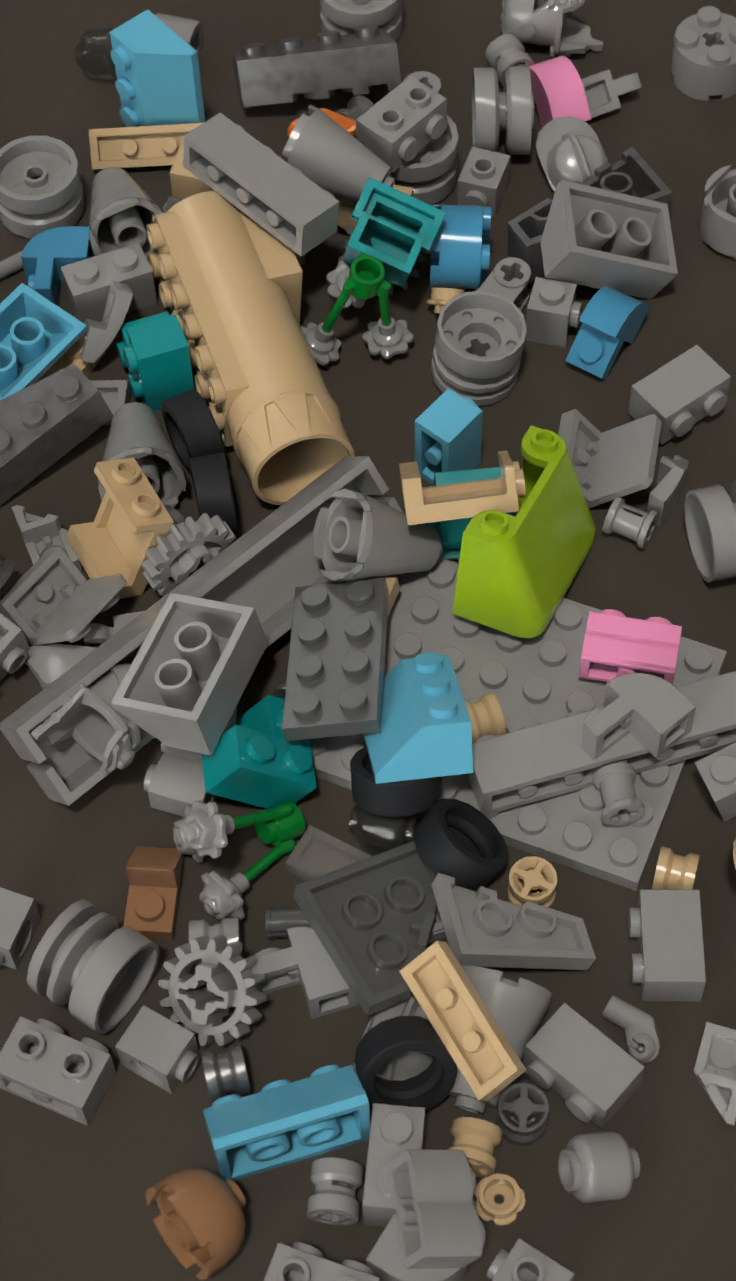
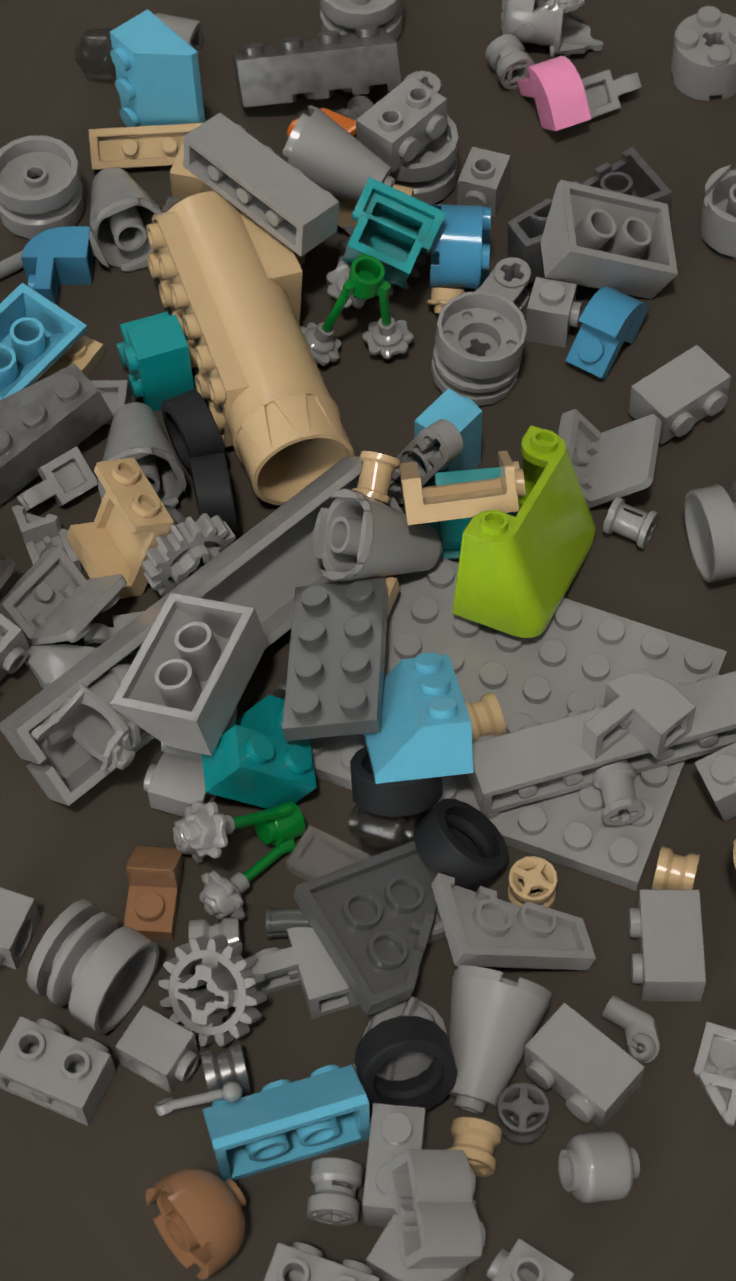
light grey brick [61,243,157,323] -> none
light grey slope [81,281,134,363] -> none
tan plate [399,941,527,1101] -> none
light grey wheel [472,66,534,155] -> none
tan plate [474,1173,525,1226] -> none
light grey piece [536,116,608,193] -> none
bright pink brick [579,609,682,685] -> none
light grey slope [647,455,689,528] -> none
none -> light grey plate [16,446,98,511]
none -> light grey hinge [154,1082,242,1116]
none -> tan bush [352,451,401,506]
none -> light grey beam [388,419,463,504]

